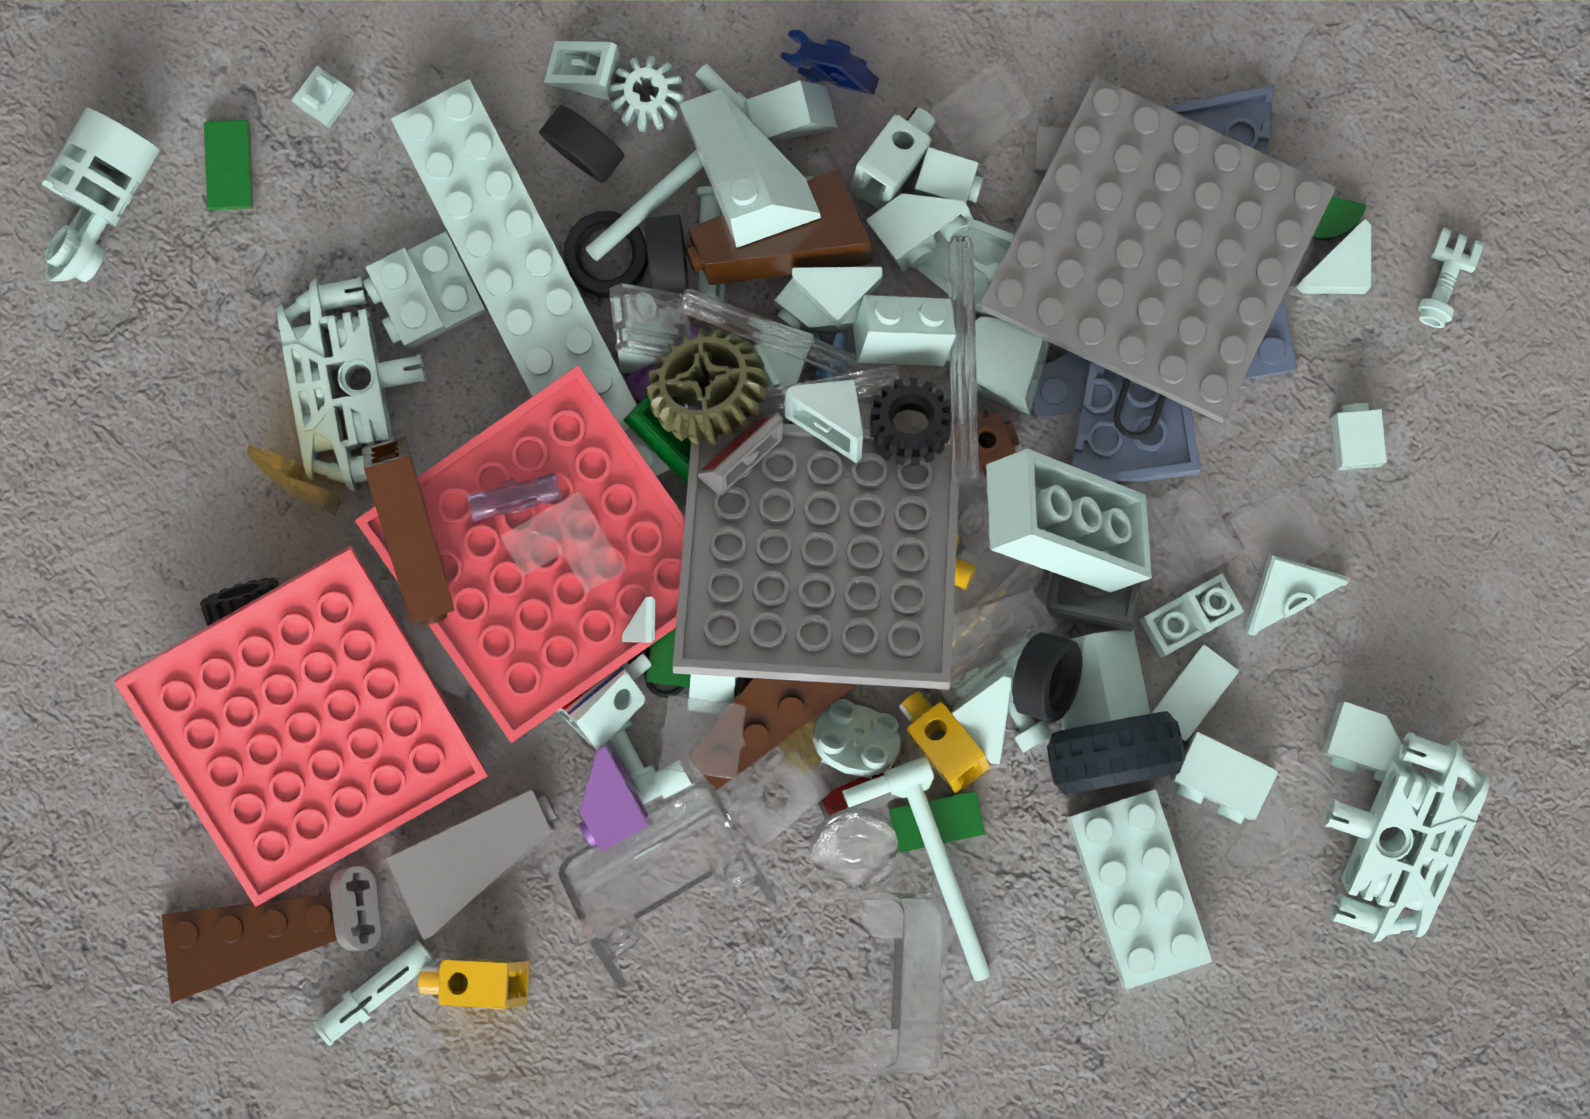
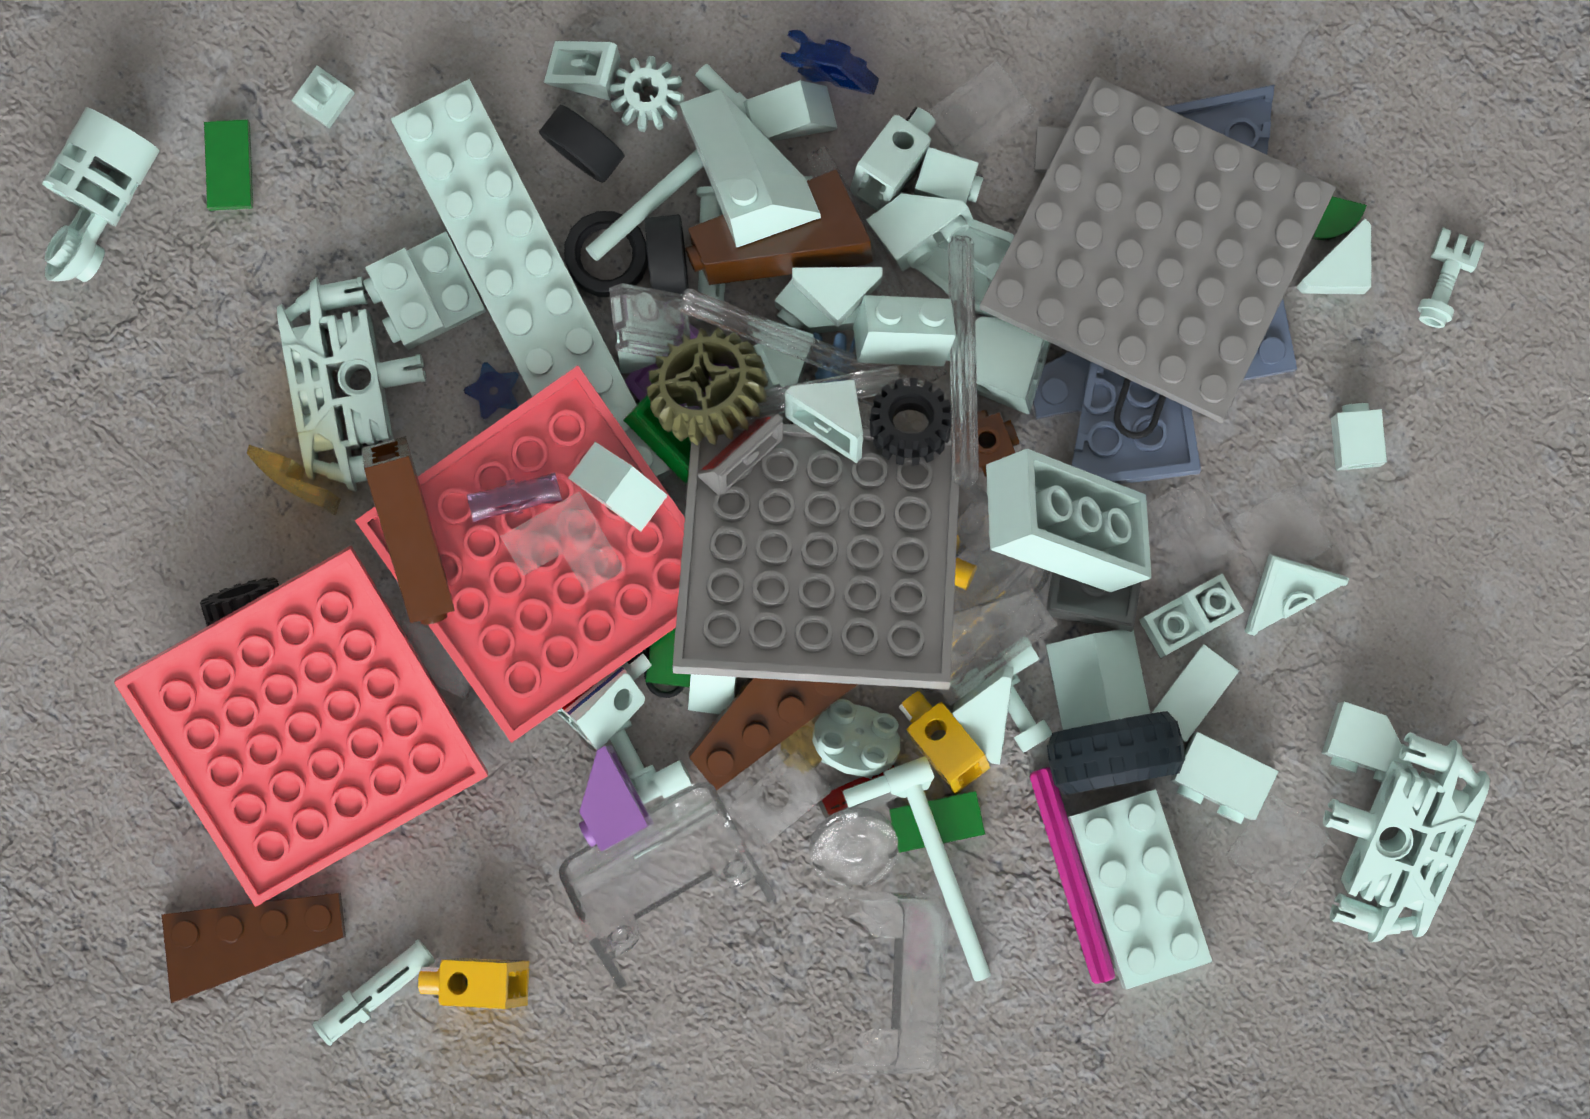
light grey beam [330,866,381,951] -> none
light grey slope [386,789,557,940] -> none
light aqua slope [622,597,655,643] -> none
clear piece [659,695,747,779] -> none
black tyre [1012,632,1082,723] -> none
none -> clear blue plate [463,362,519,419]
none -> slope [568,442,668,532]
none -> dark pink axle [1030,767,1115,984]

